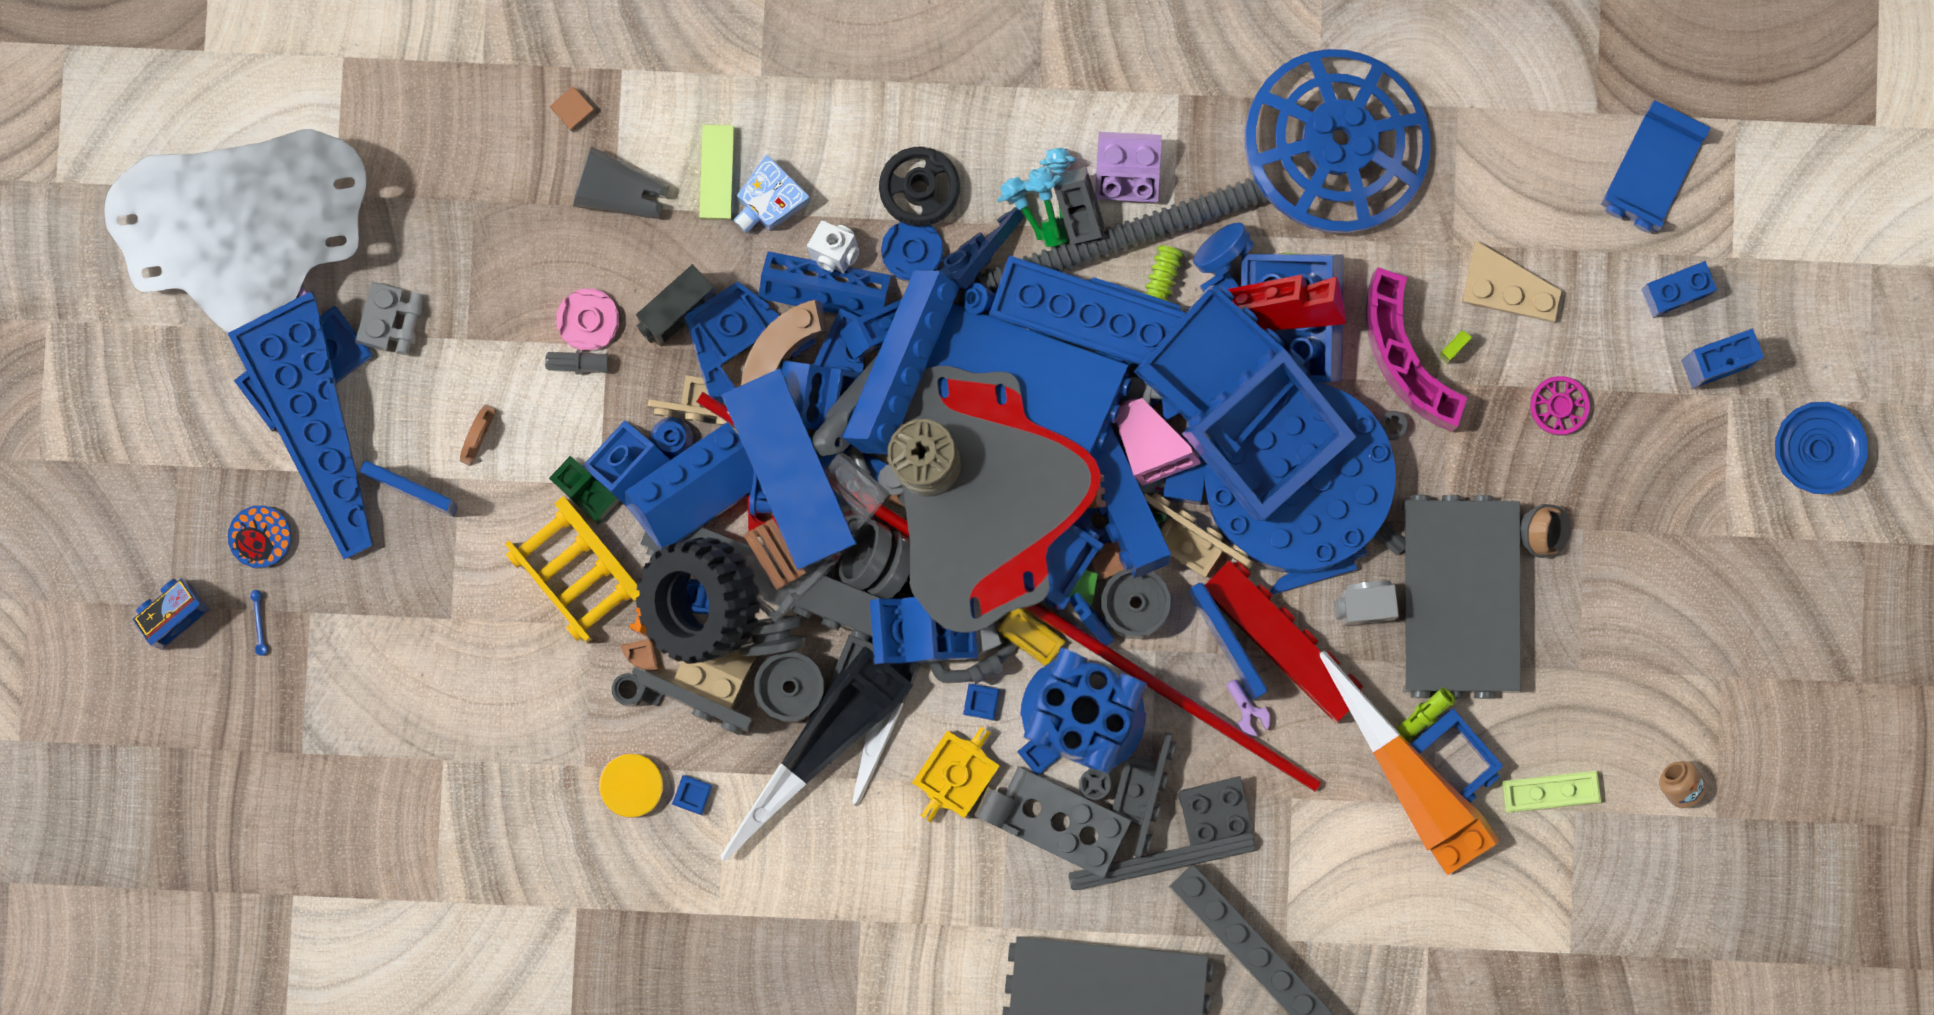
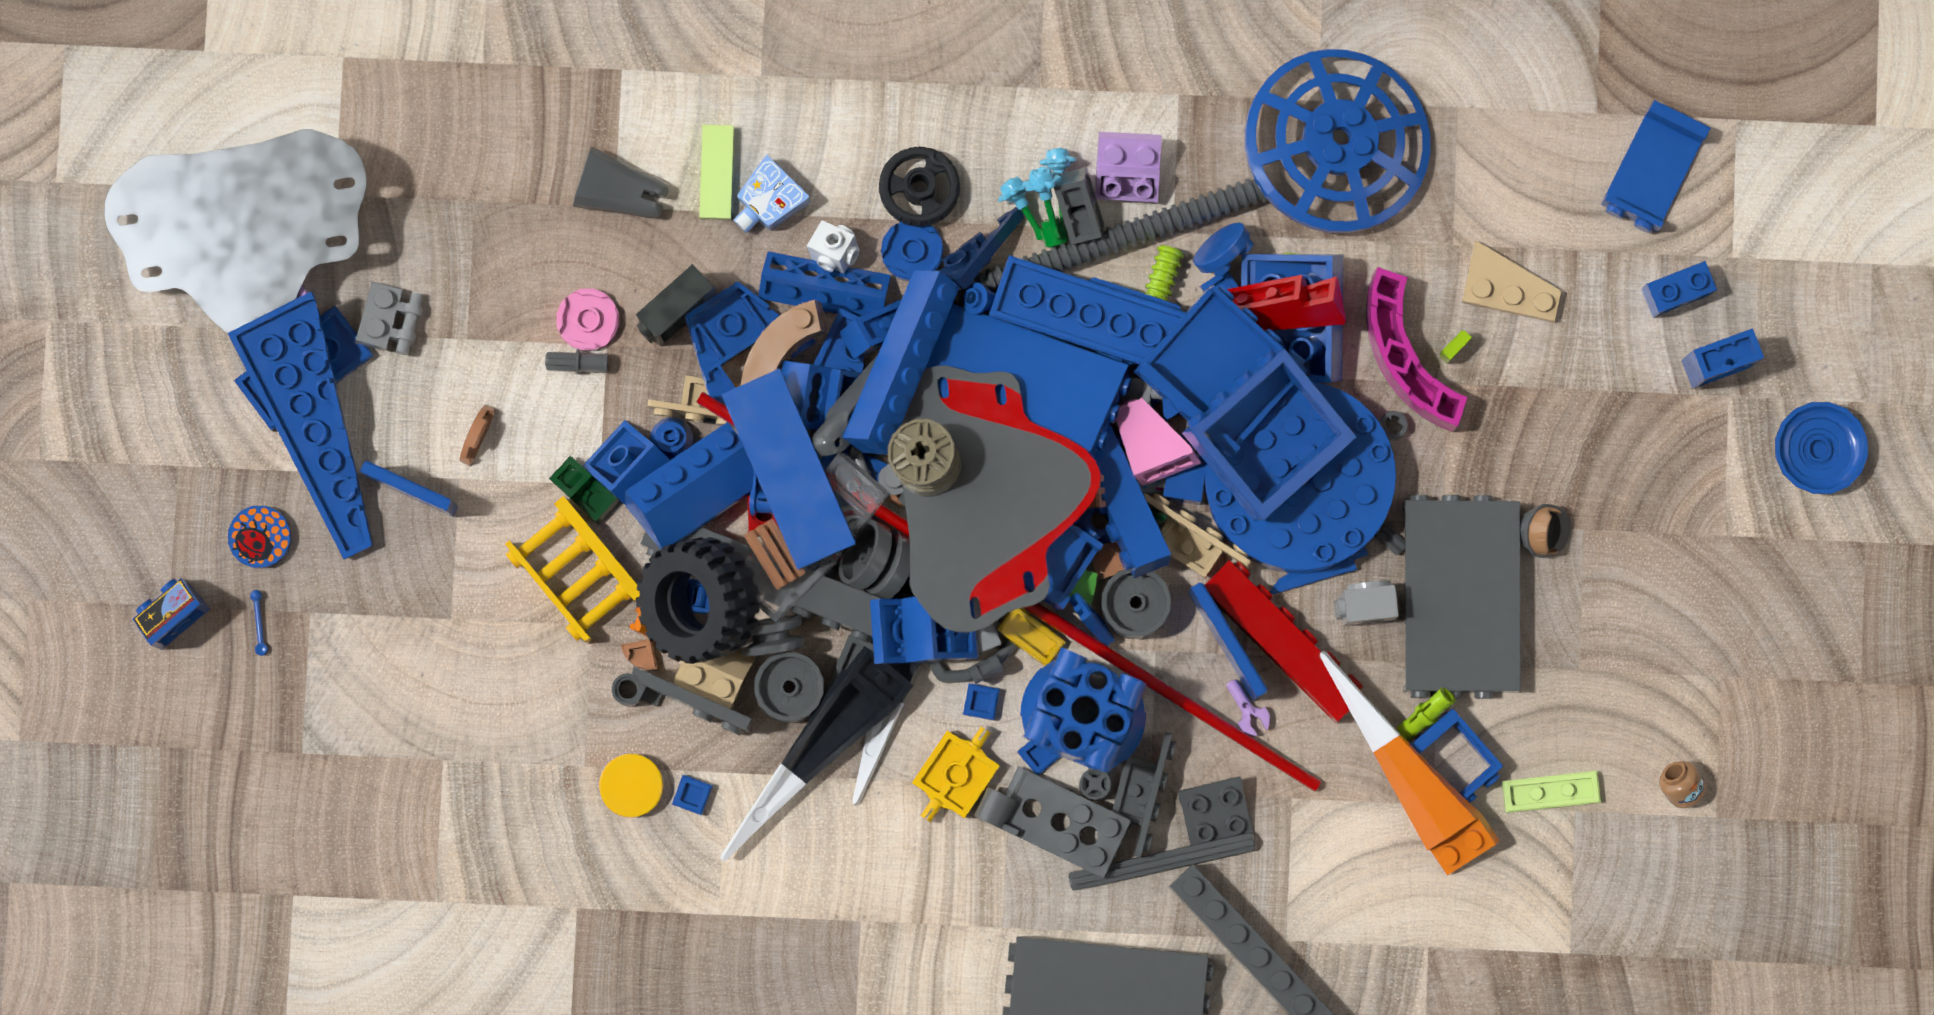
nougat tile [550,86,594,131] -> none
dark pink wheel [1530,376,1590,435] -> none

